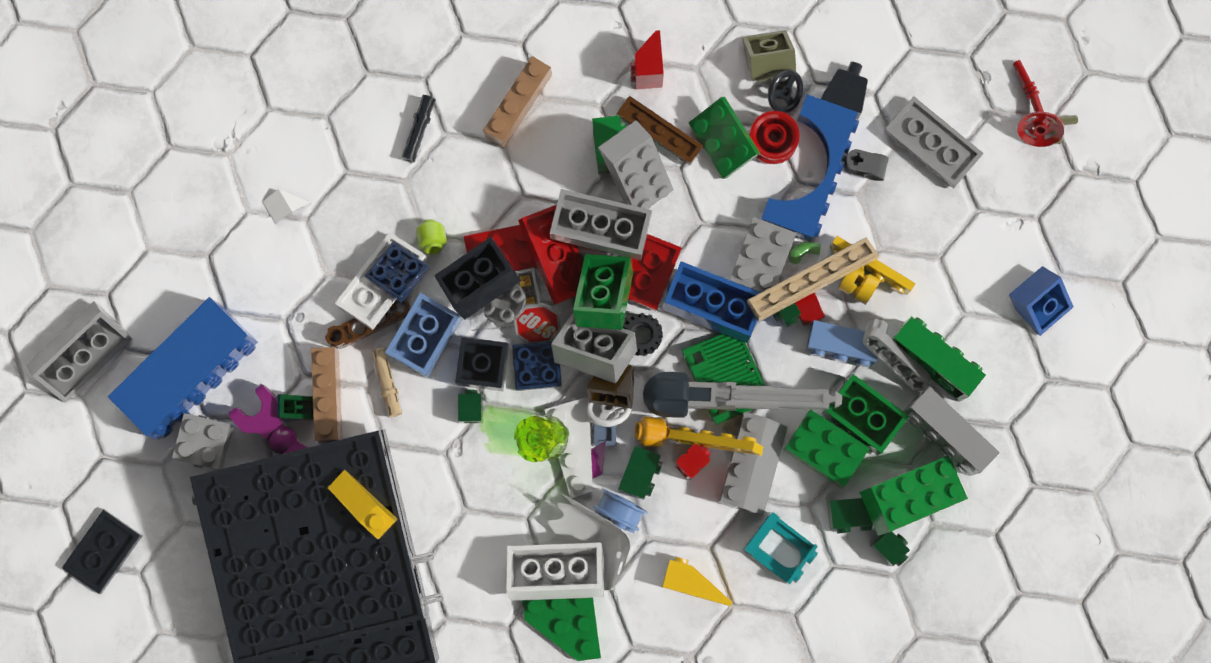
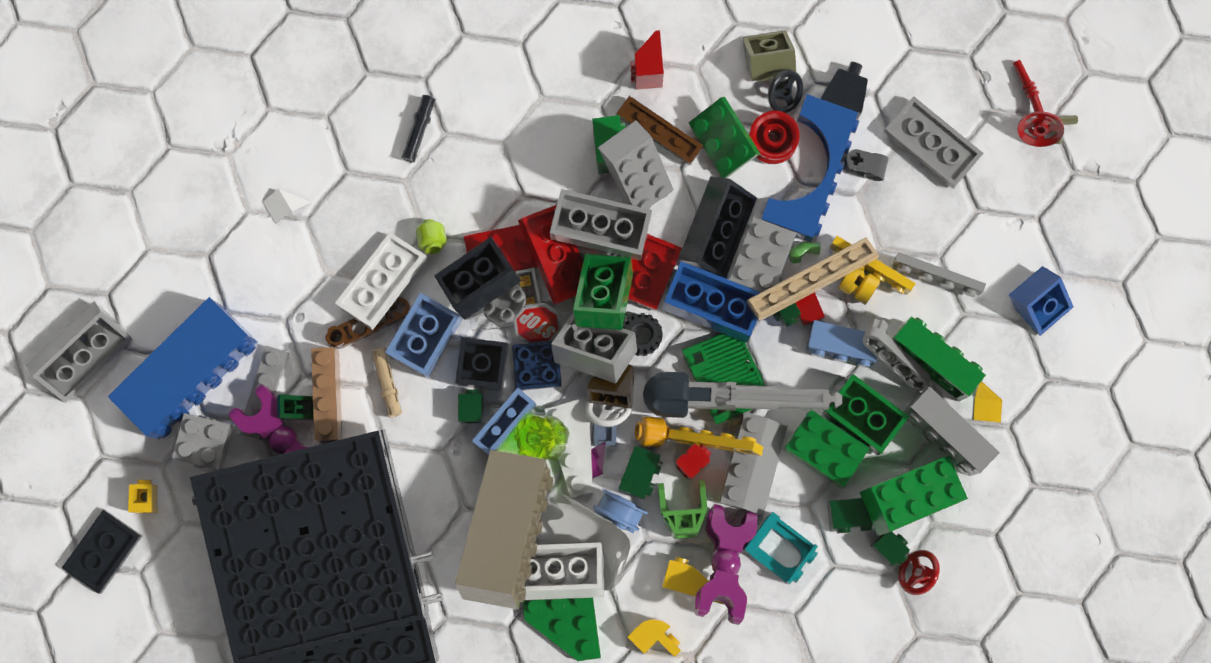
yellow slope [328,470,398,539] -> none
dark blue tile [364,241,430,303] -> none
medium nougat brick [483,56,552,148] -> none
none -> yellow brick [128,480,158,513]
none -> light grey plate [238,346,289,440]
none -> dark tan brick [455,450,553,609]
none -> medium blue brick [472,388,537,455]
none -> yellow brick [627,619,681,657]
none -> bright green piece [658,480,708,539]
none -> black slope [678,176,757,279]
none -> magenta piece [694,504,758,625]
none -> light grey plate [892,252,986,297]
none -> red piece [898,550,940,595]
none -> yellow sticker [973,381,1003,423]

